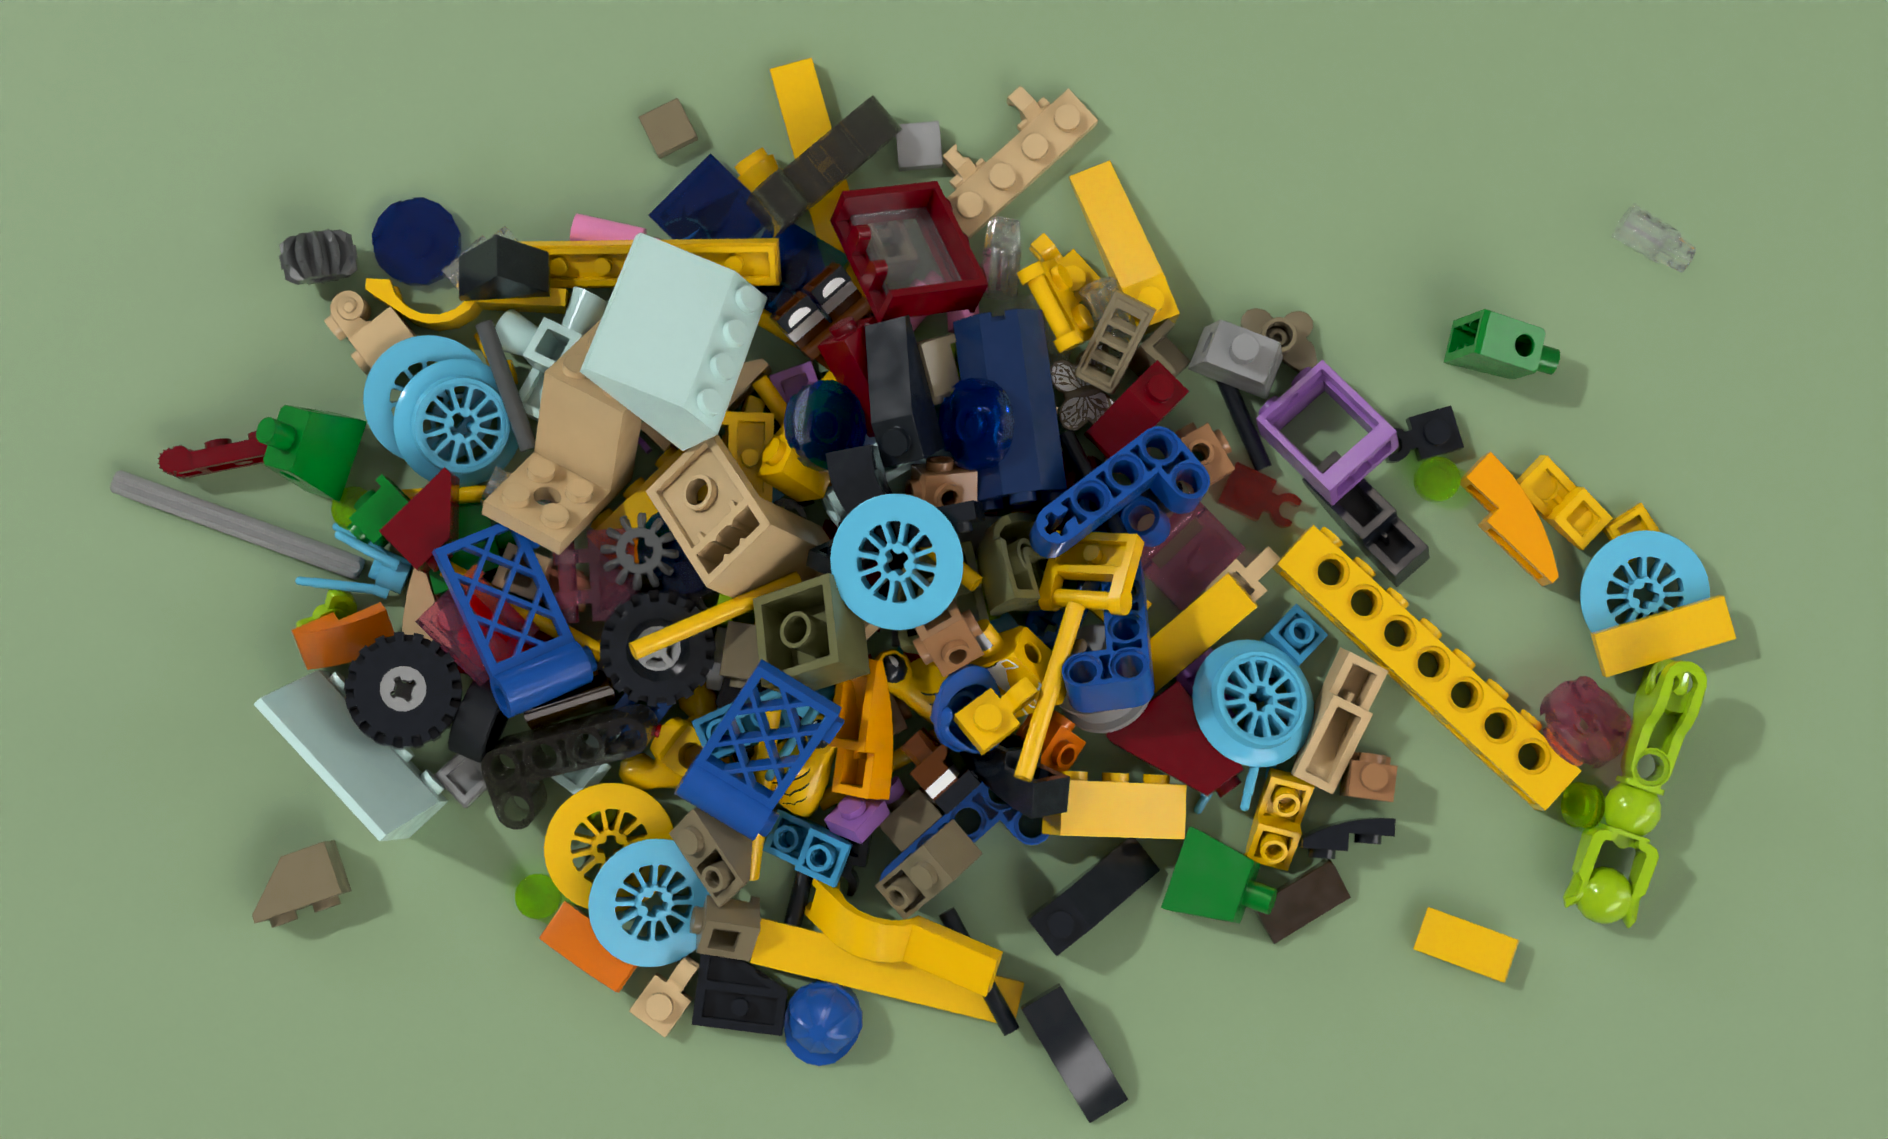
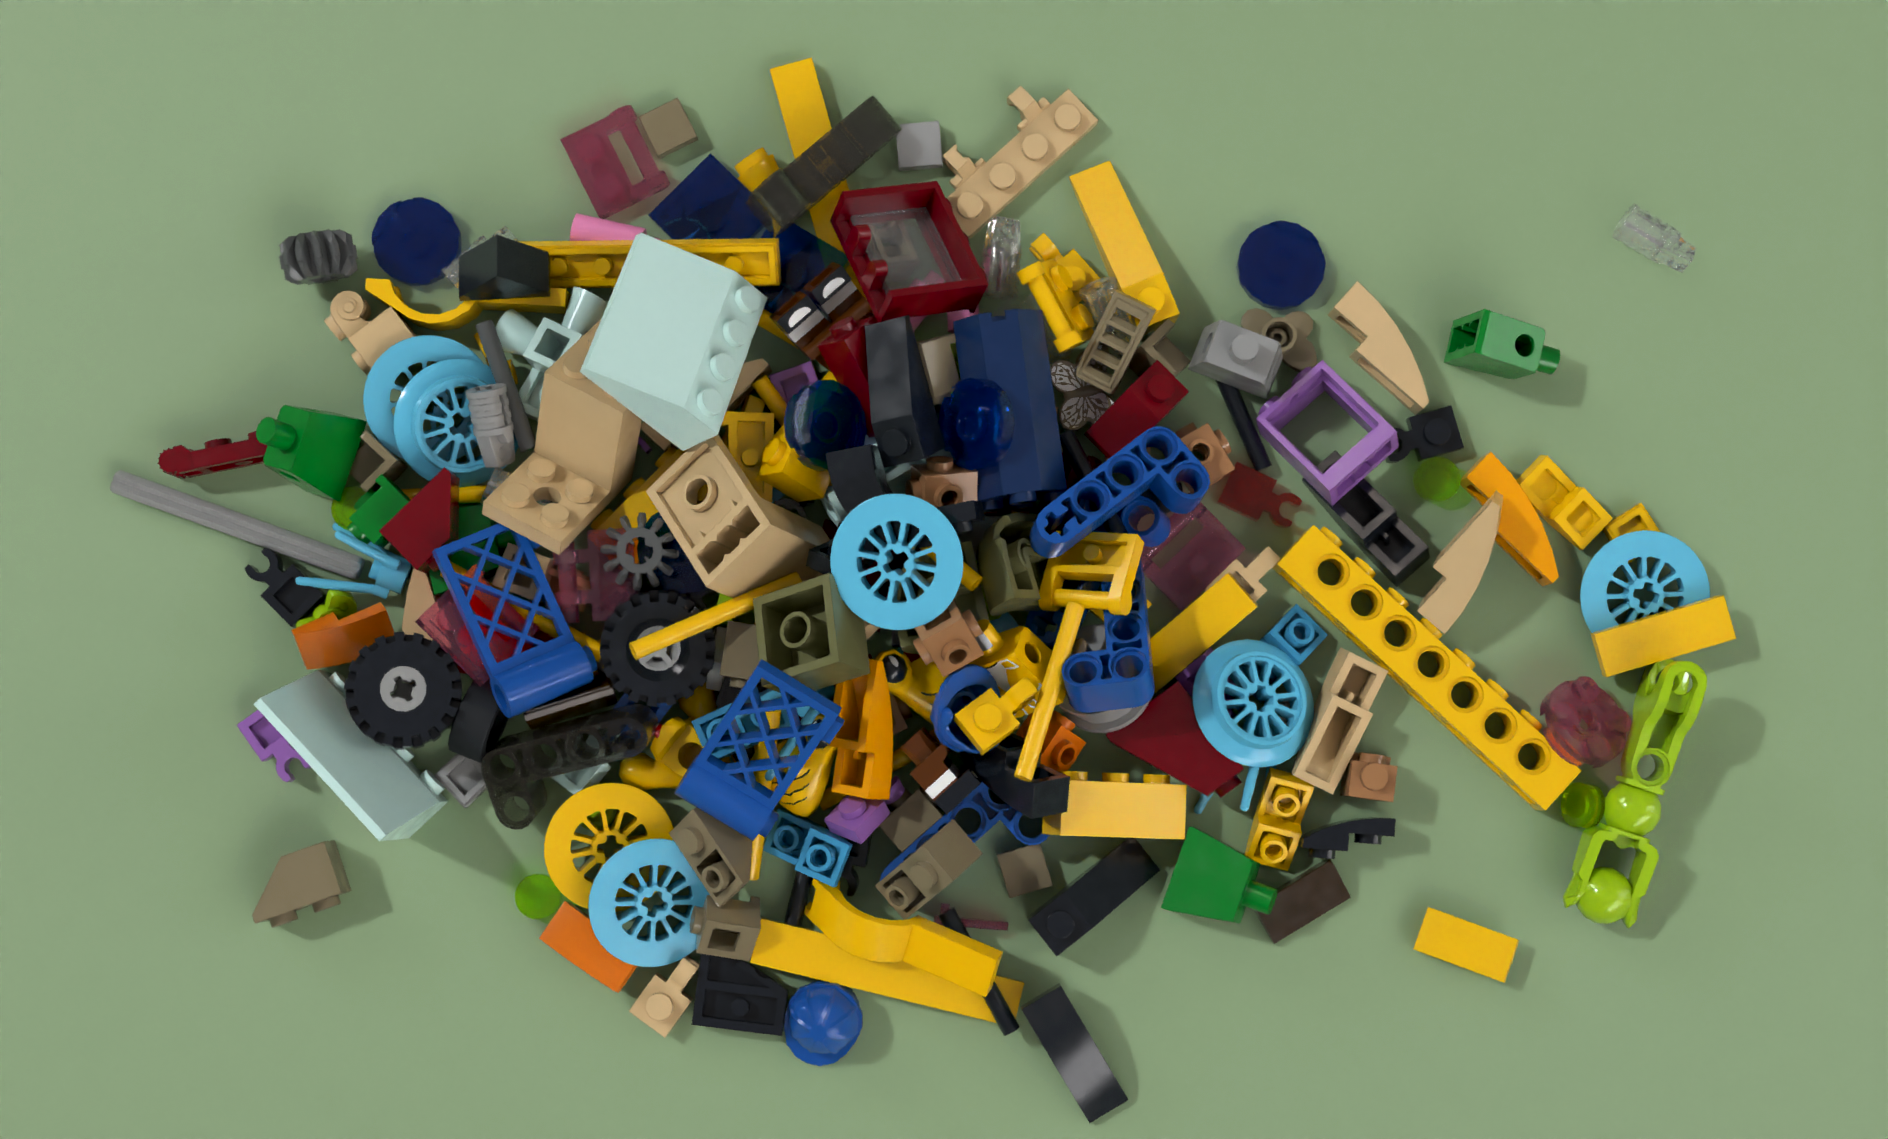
none -> medium lavender plate [237,710,311,782]
none -> black plate [245,548,326,628]
none -> dark tan panel [350,430,408,492]
none -> light grey hinge [465,383,515,468]
none -> clear pink plate [560,105,670,219]
none -> clear pink piece [934,903,1009,930]
none -> dark tan tile [997,844,1053,898]
none -> clear blue tile [1236,220,1326,310]
none -> tan slope [1328,281,1429,415]
none -> tan slope [1417,490,1503,634]

